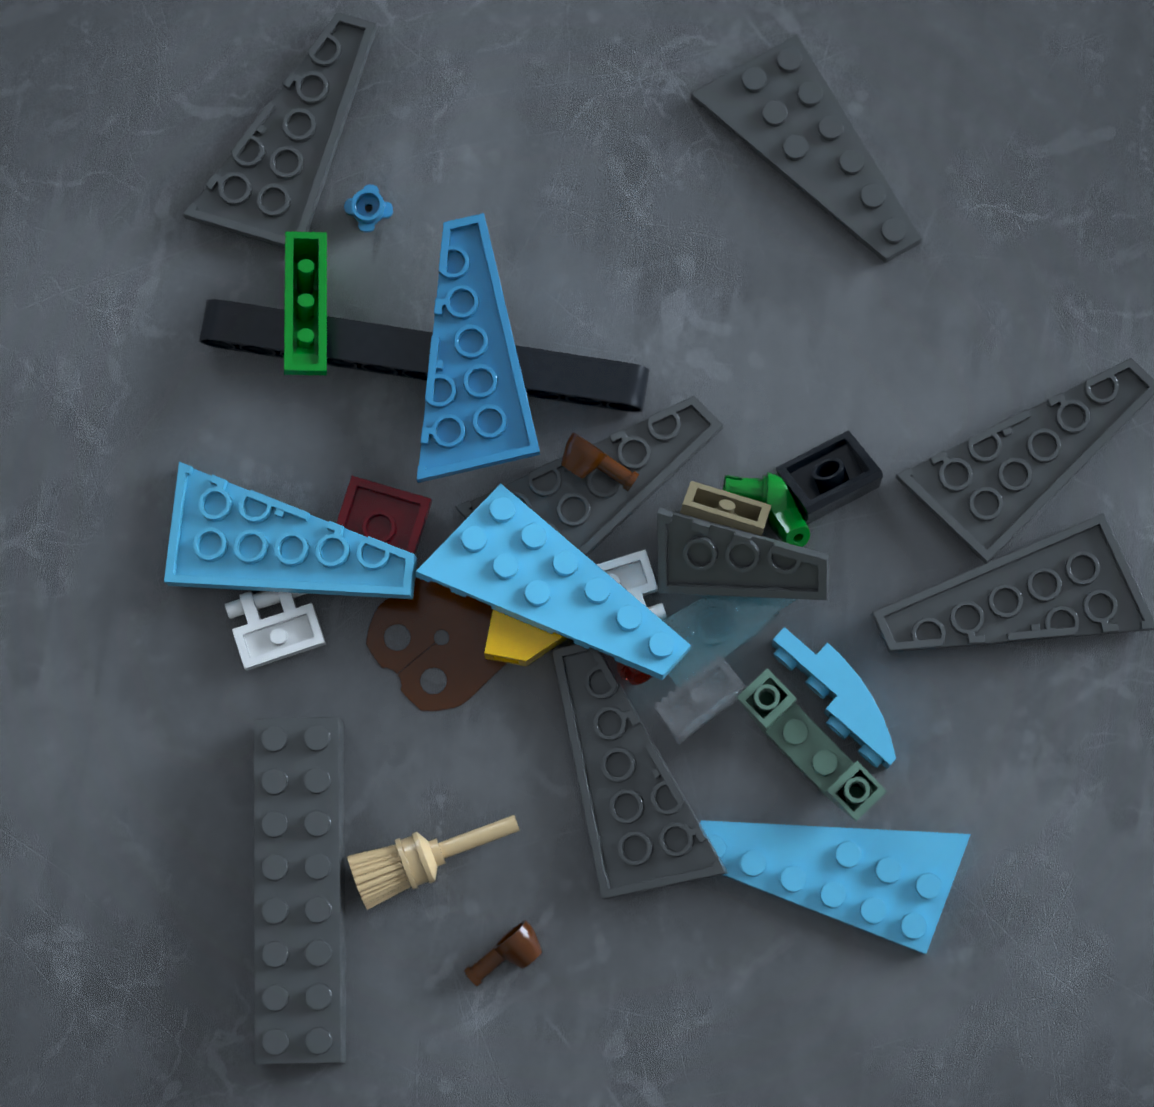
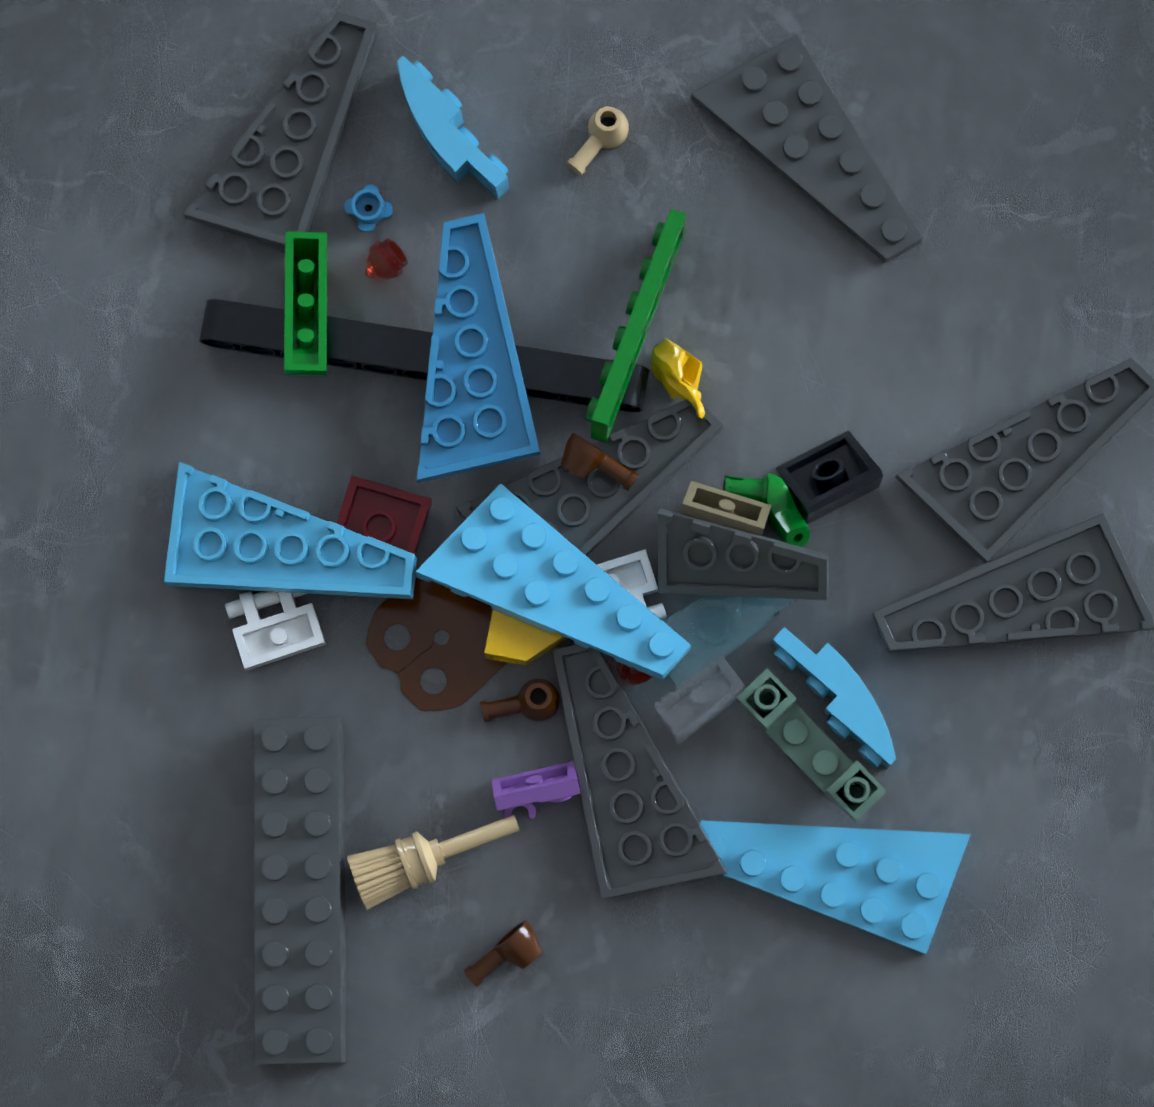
none -> clear red plate [365,238,408,280]
none -> medium azure slope [397,56,509,199]
none -> reddish brown bar [480,679,560,723]
none -> medium lavender plate [491,761,581,819]
none -> tan bar [566,106,629,176]
none -> green plate [586,209,686,443]
none -> yellow piece [650,338,705,419]

